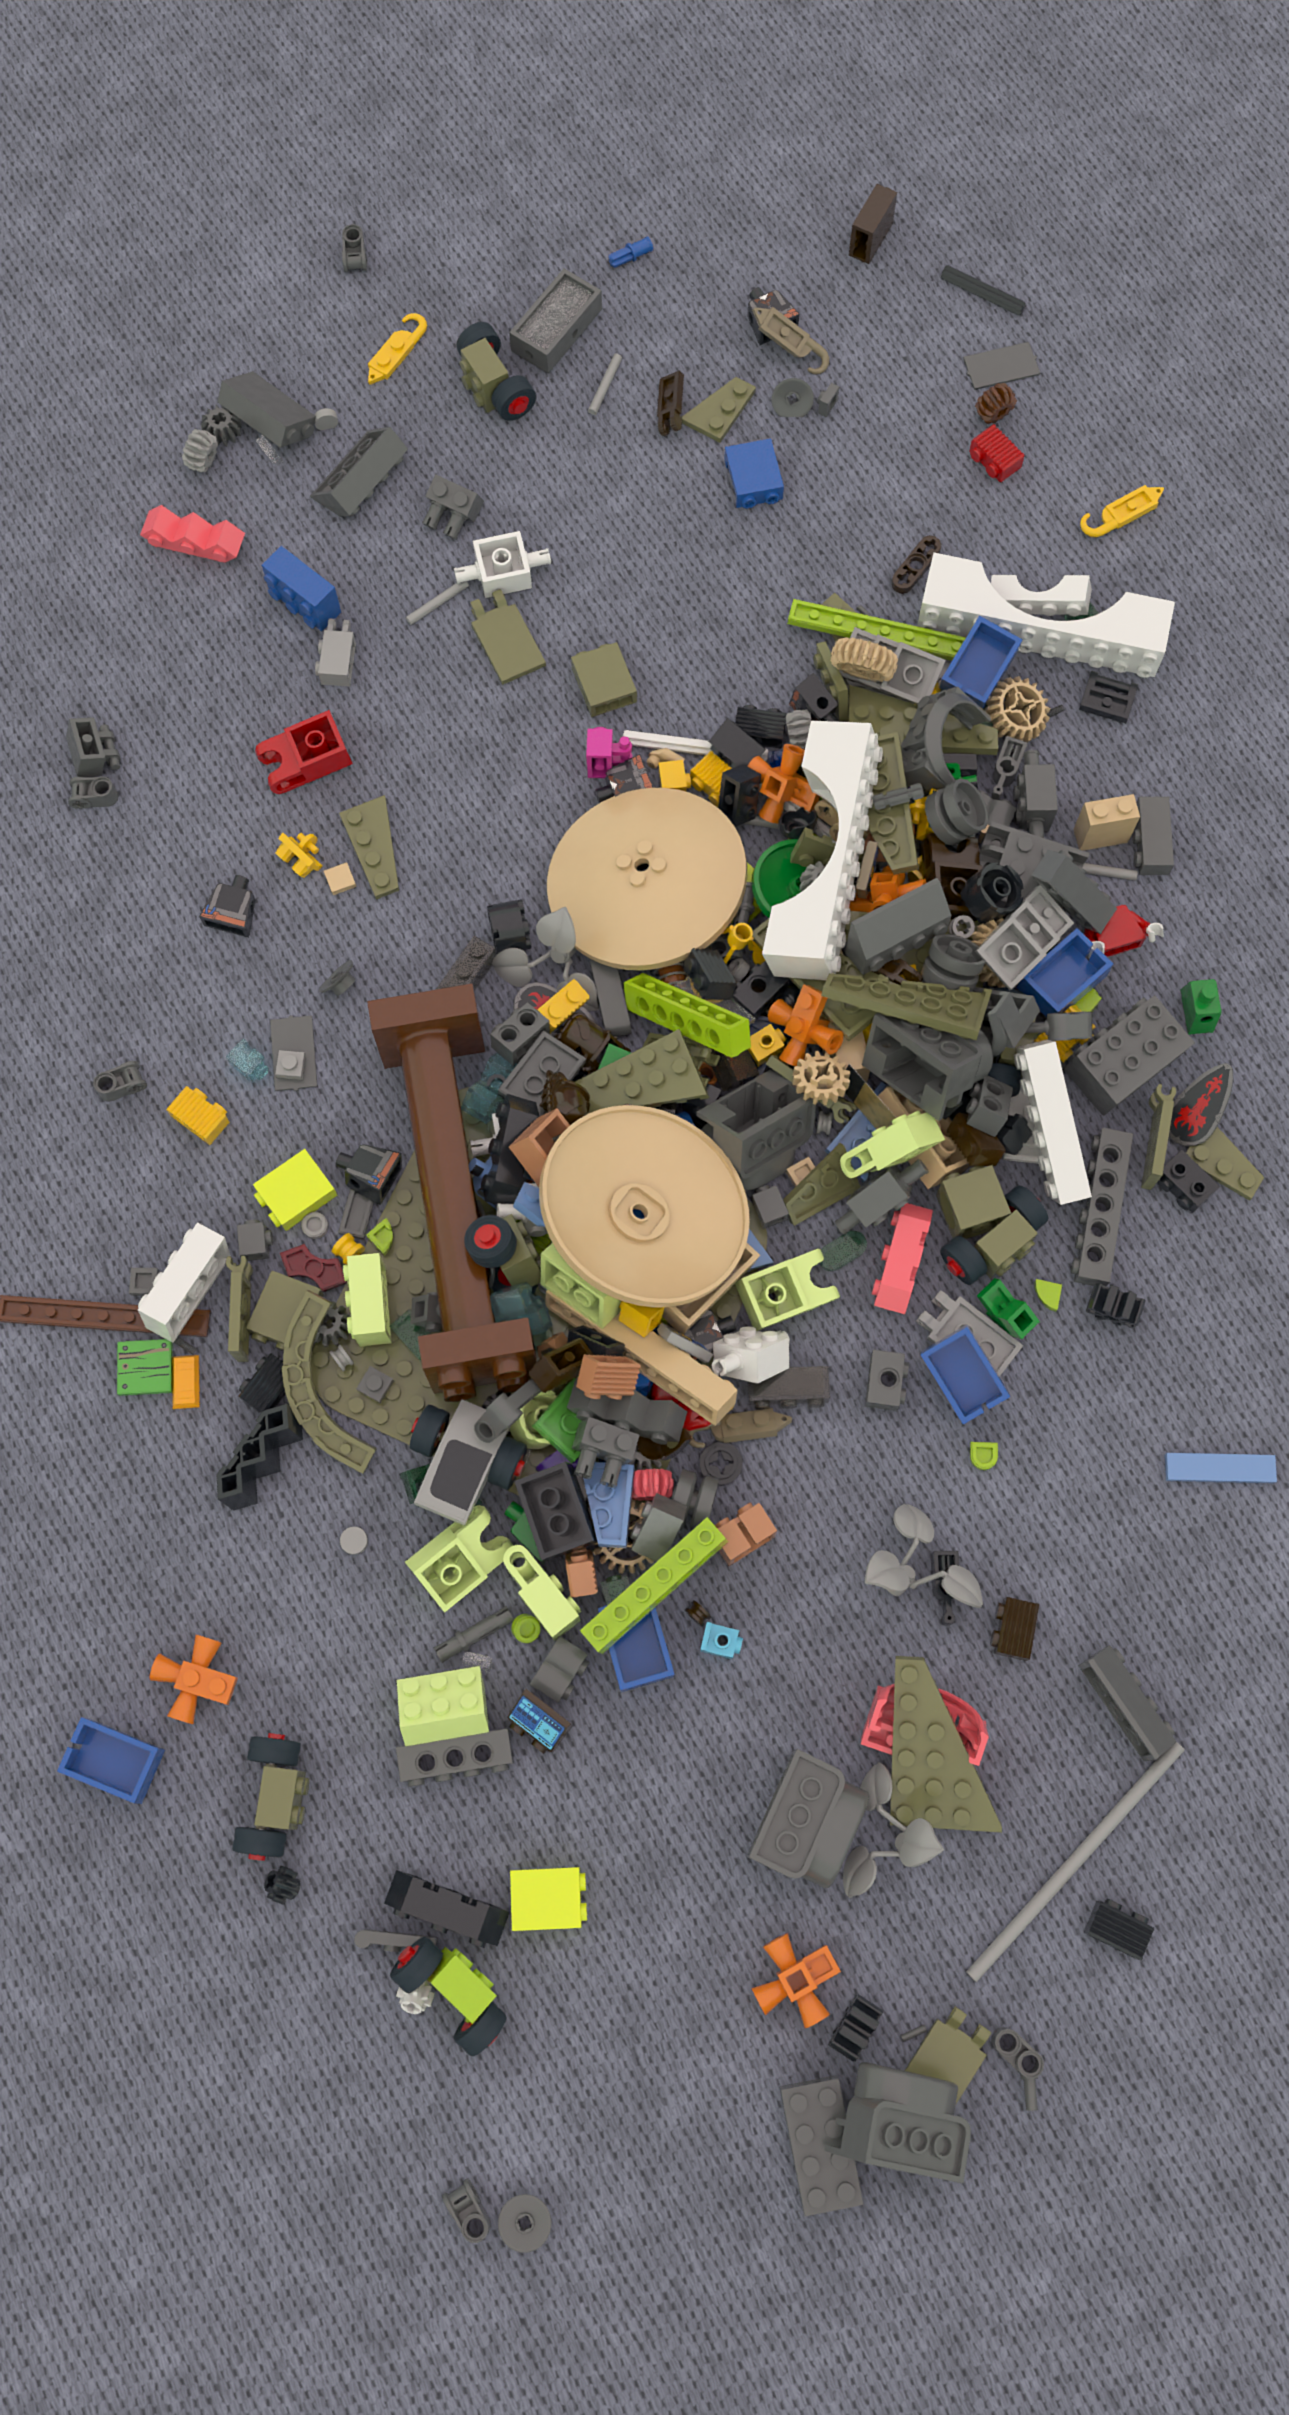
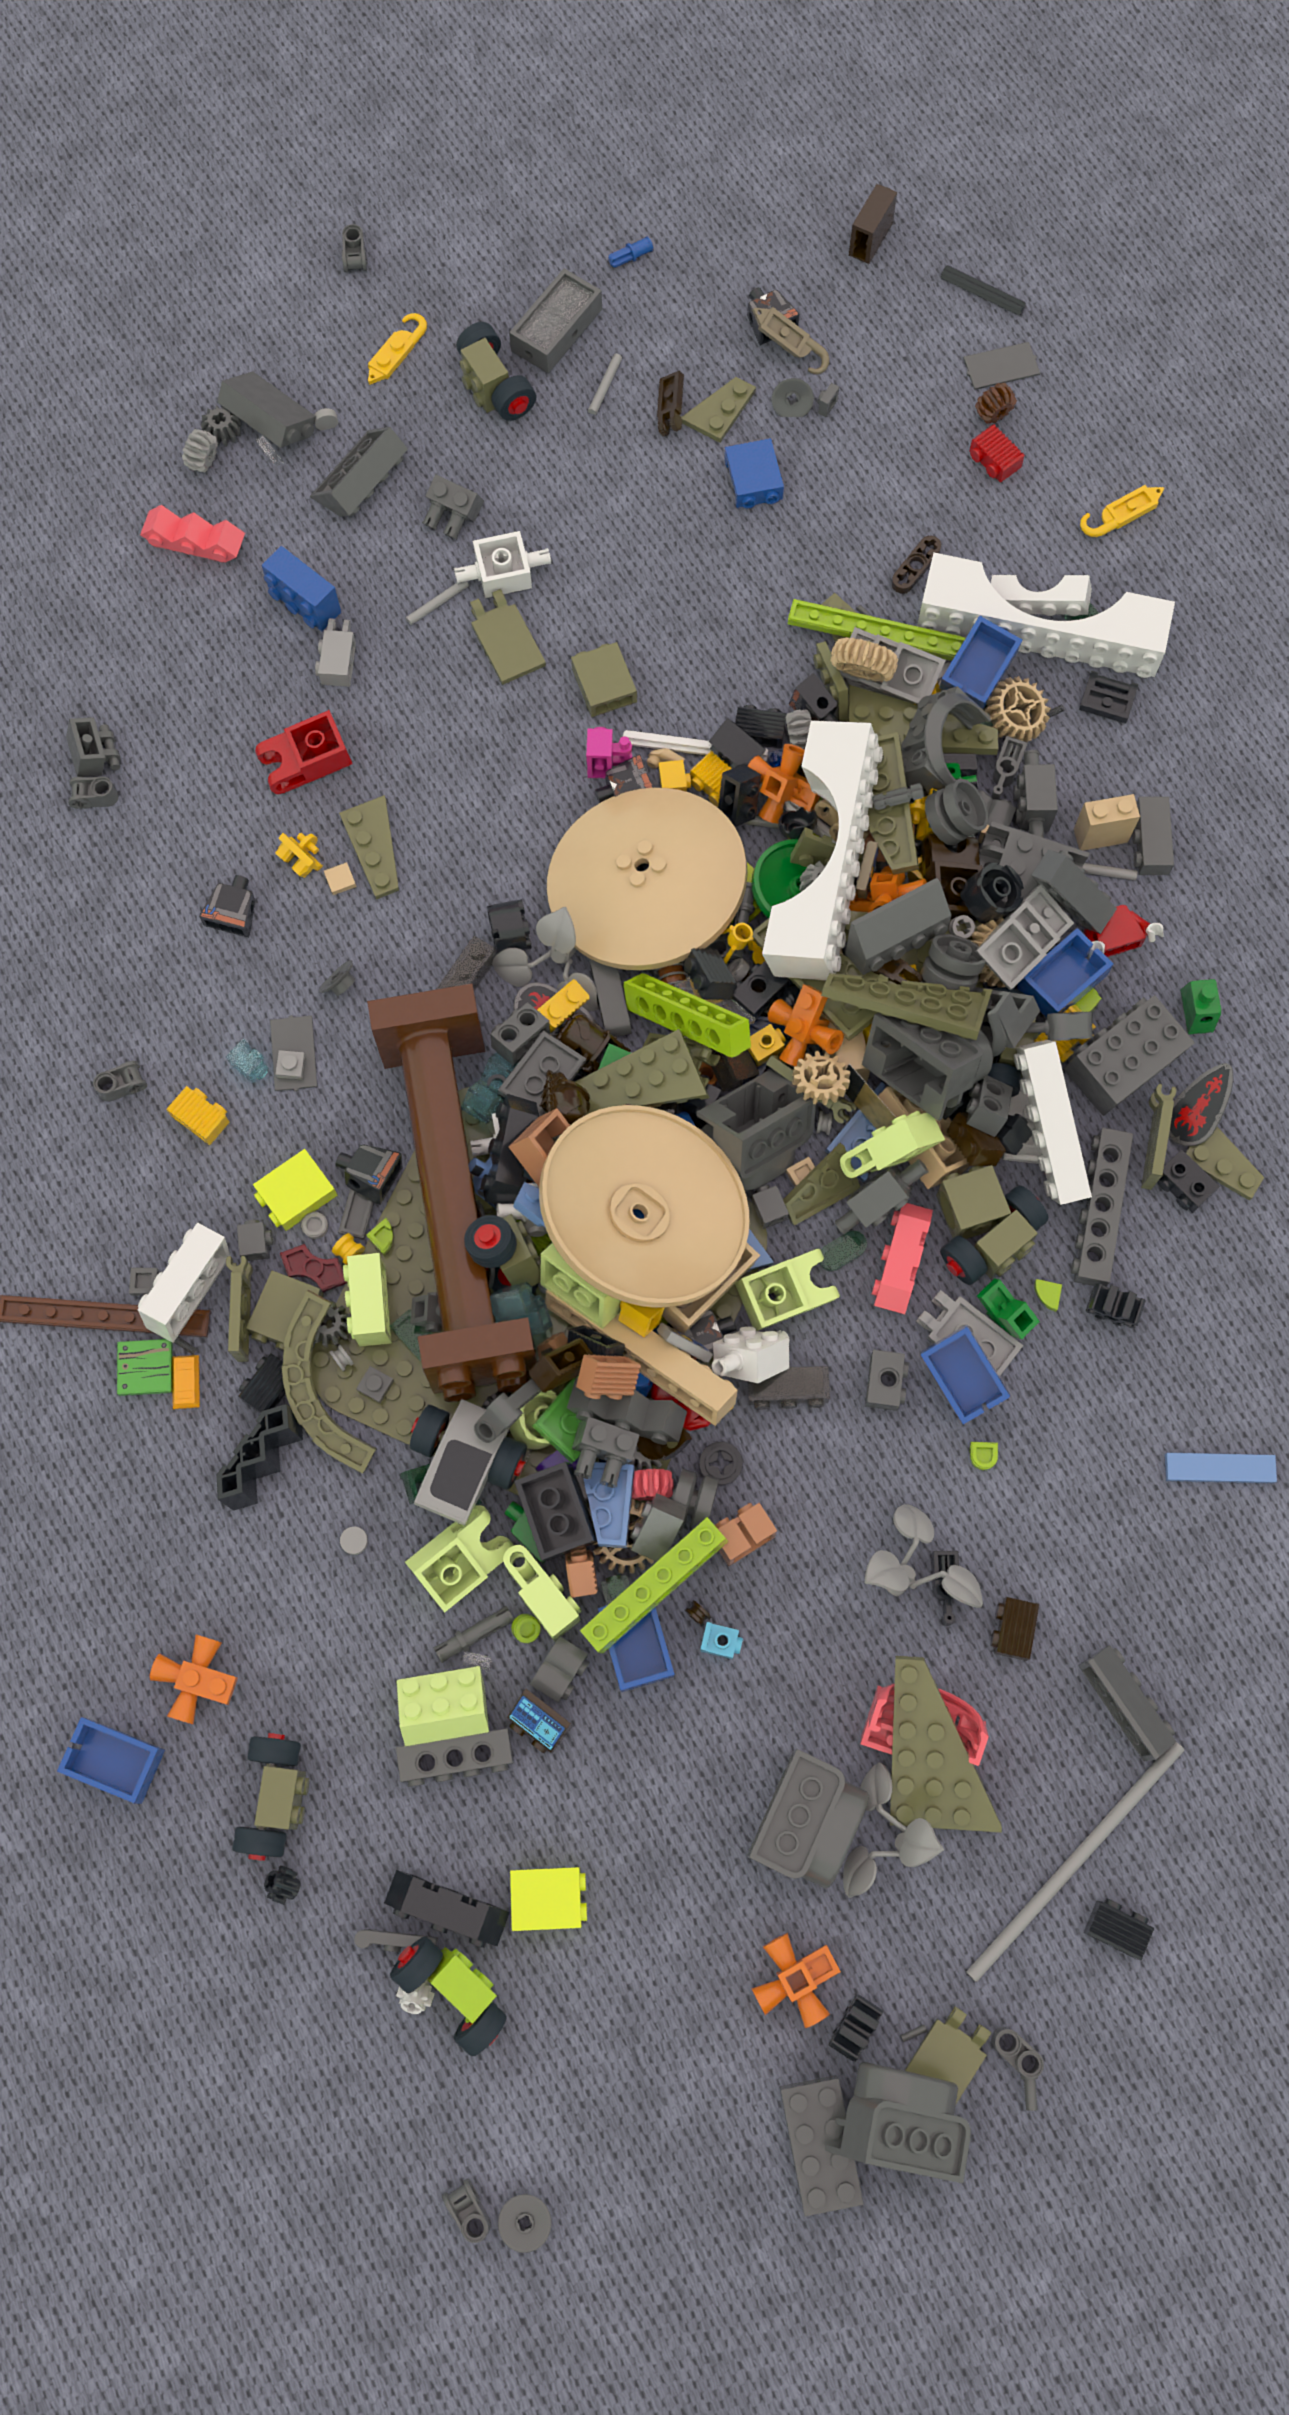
dark tan plate [686,1408,792,1448] -> none

